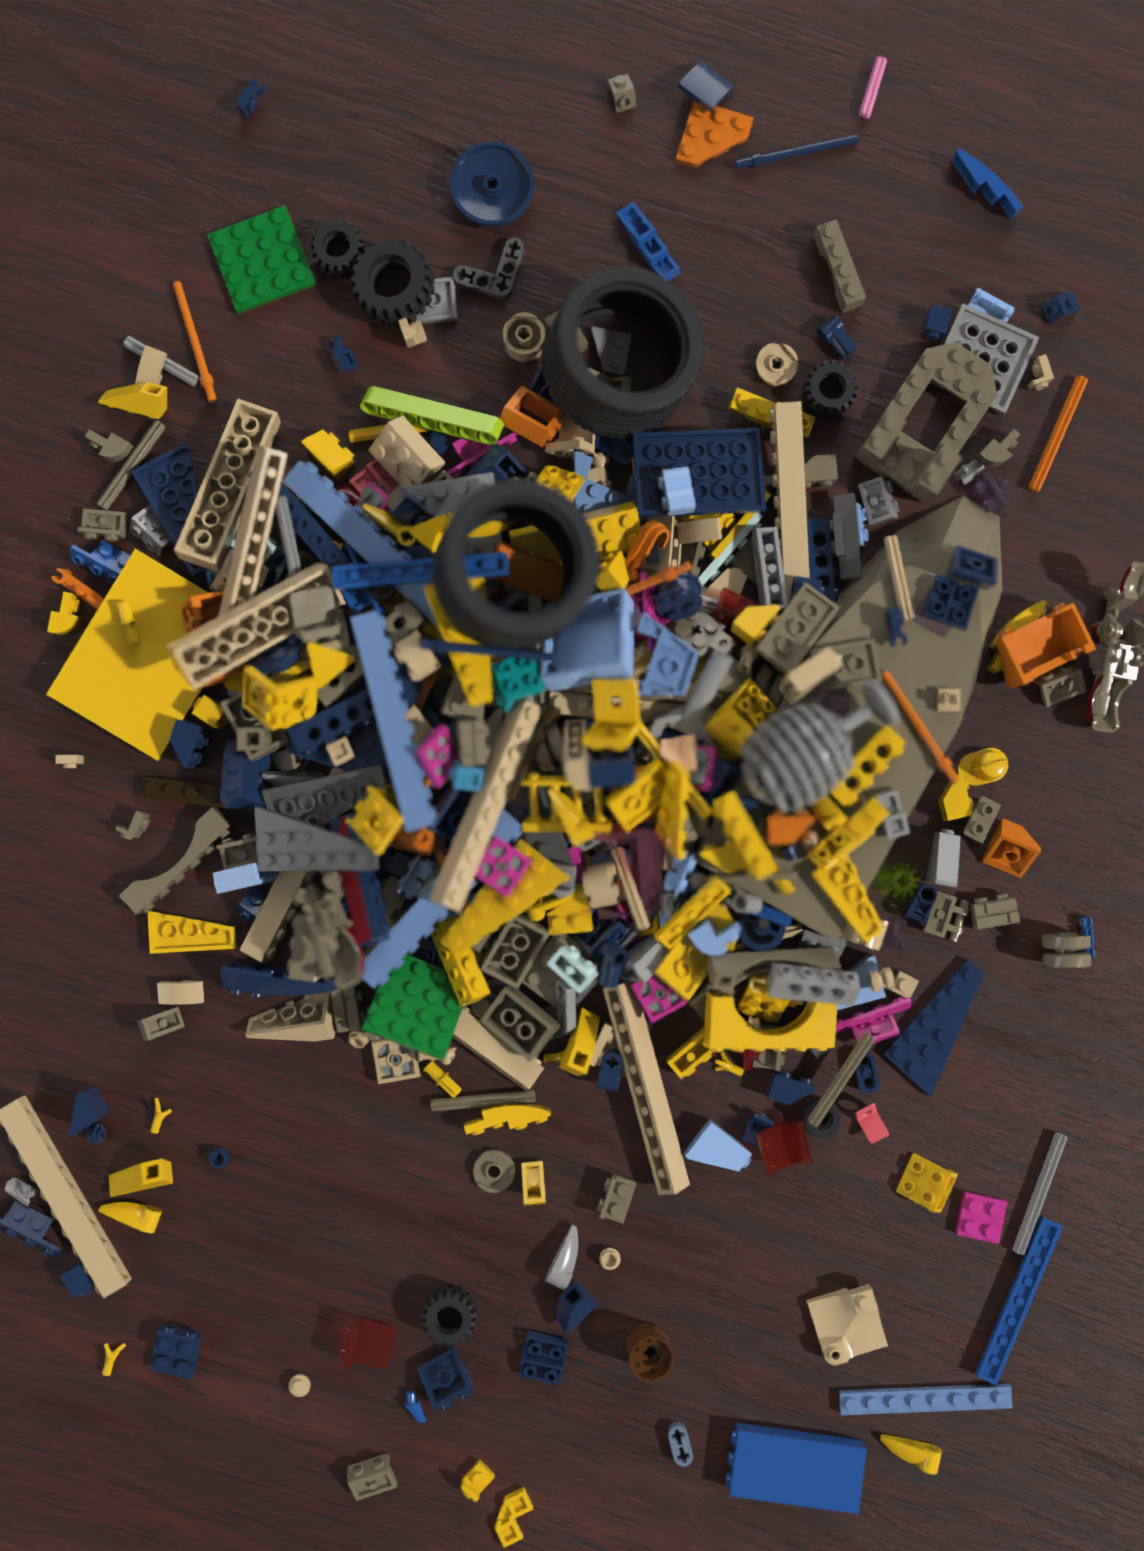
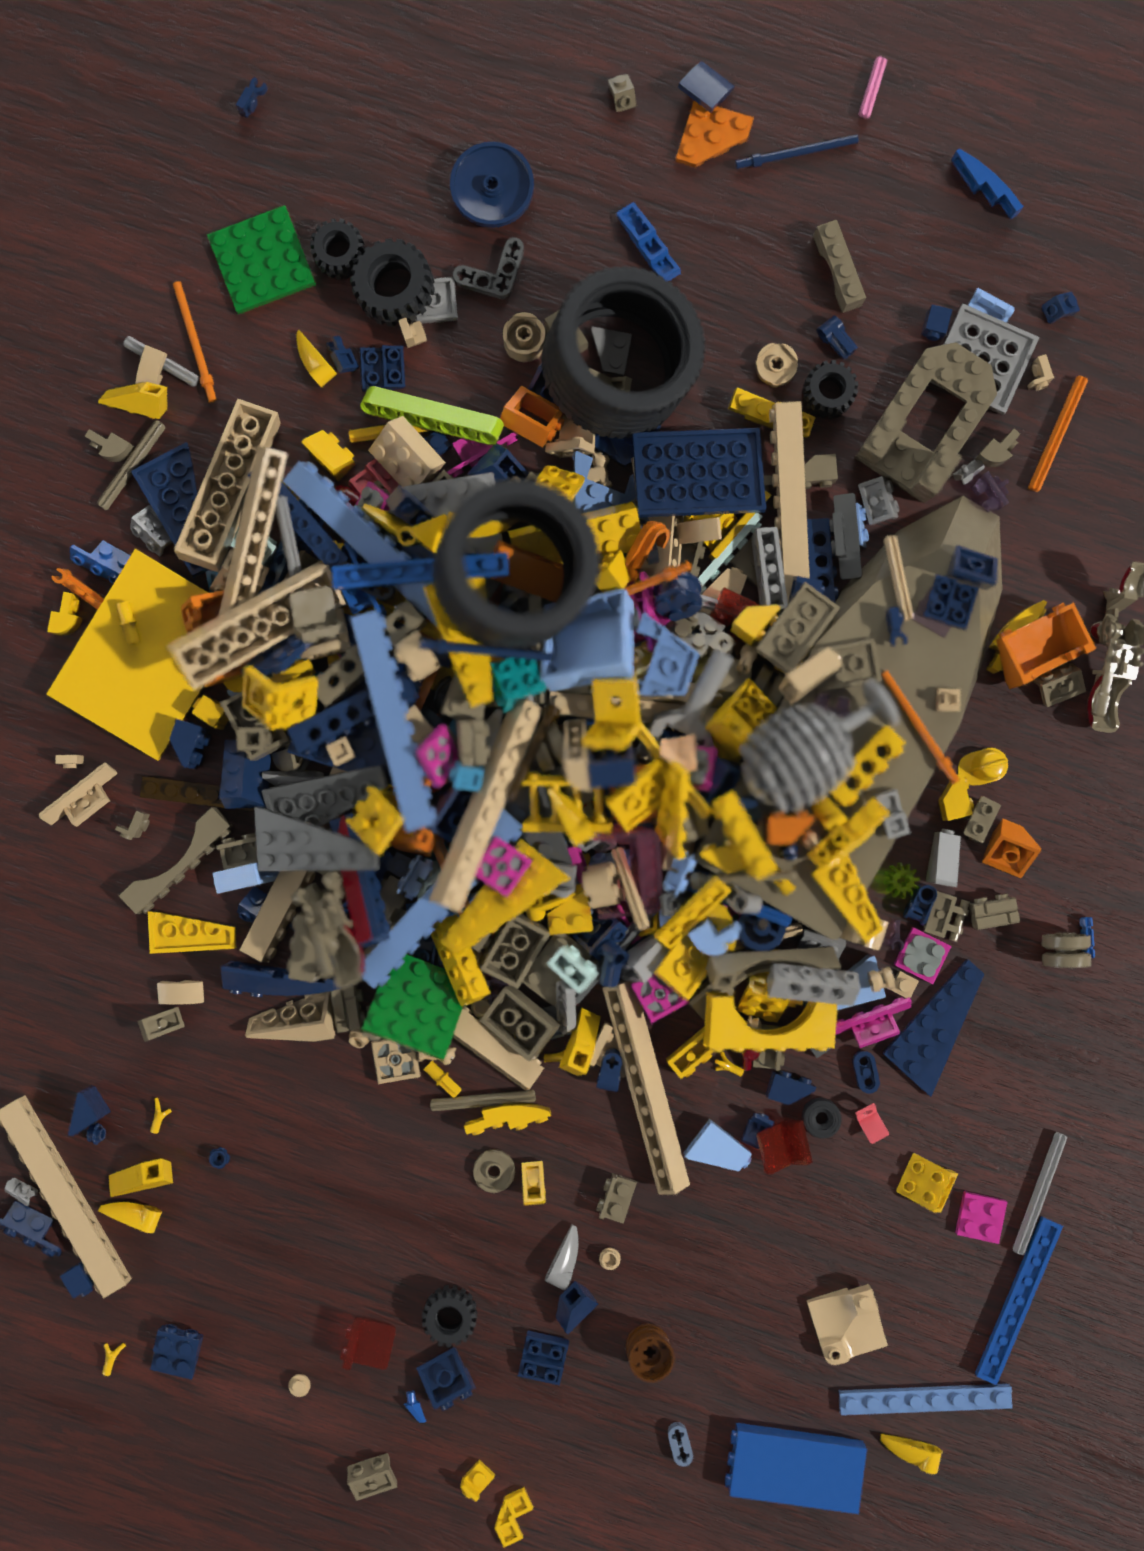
dark tan bracket [77,509,127,541] -> none
yellow piece [307,642,354,689] -> none
light blue brick [658,466,695,516] -> none
dark tan axle [807,1033,875,1127] -> none
none -> tan bracket [38,763,117,827]
none -> yellow piece [296,330,337,388]
none -> dark blue slope [359,345,405,391]
none -> light grey piece [894,927,952,984]

